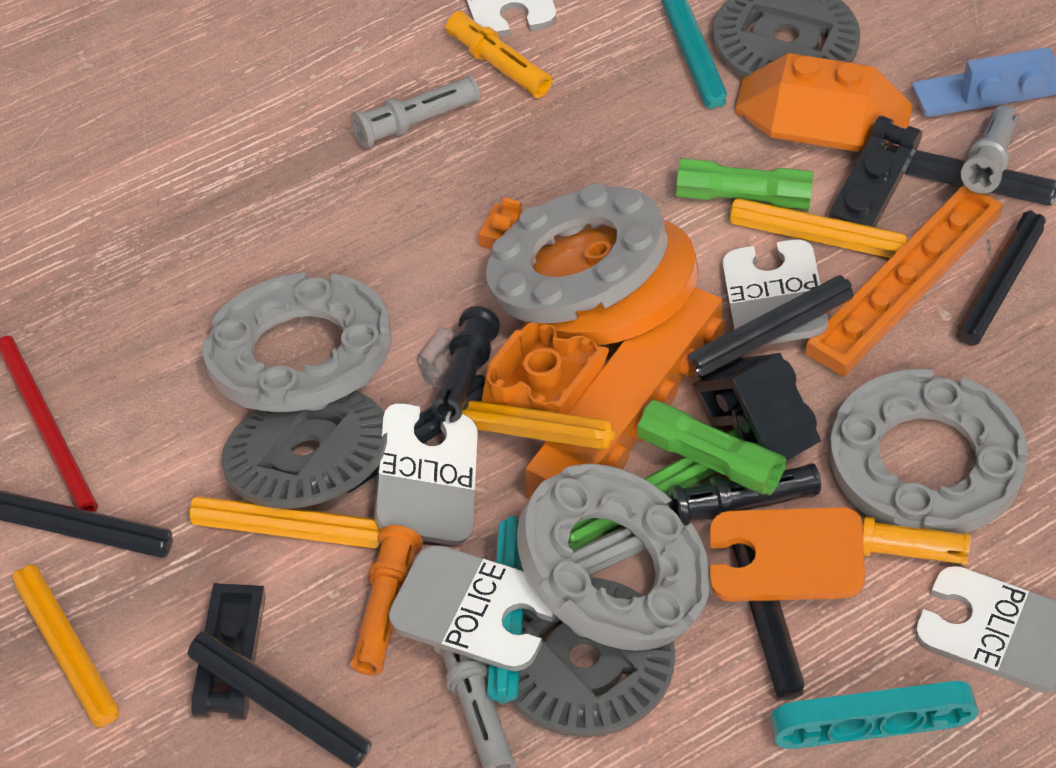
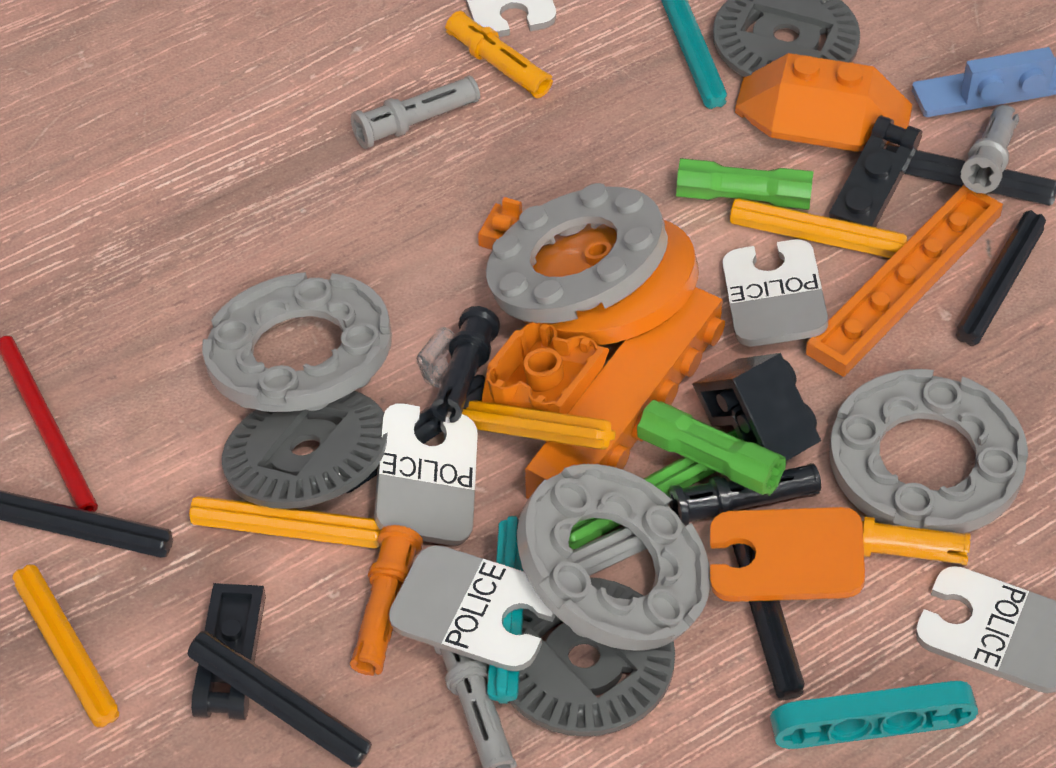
black axle [687,275,854,378] -> none

